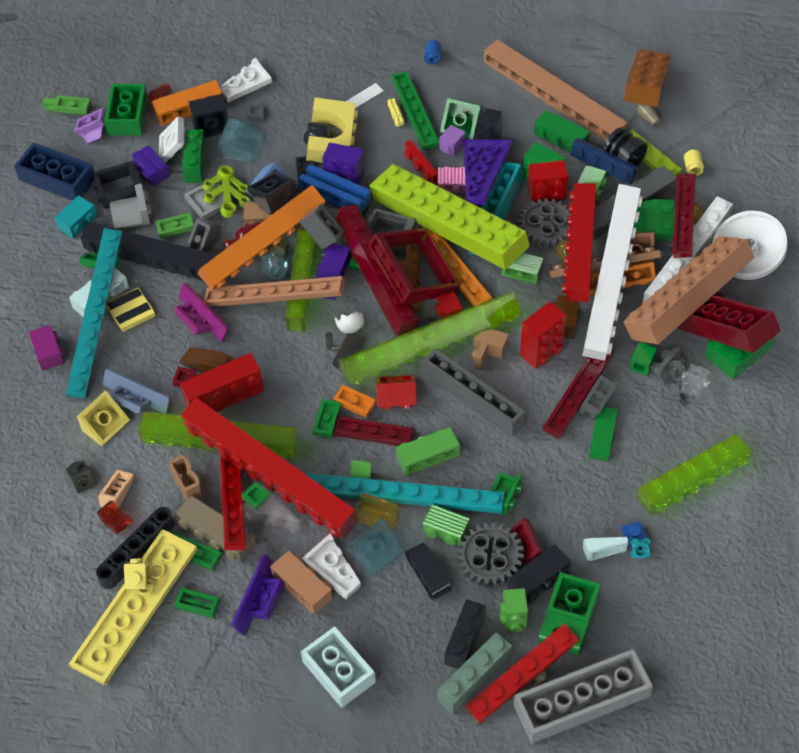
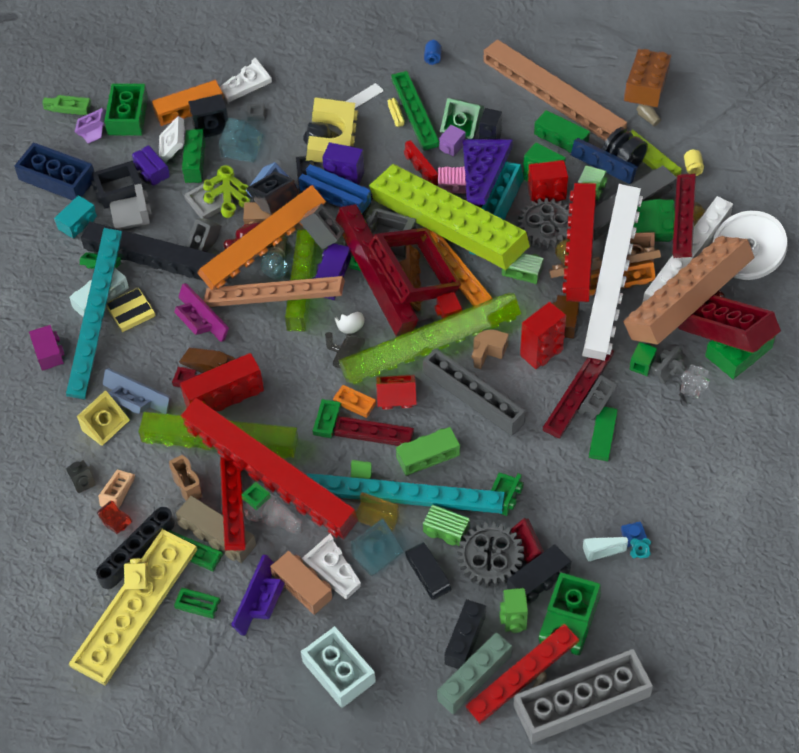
clear red cone [147,83,171,104] -> none
bright green plate [155,212,194,239] -> none
clear neon green brick [637,434,751,516] -> none

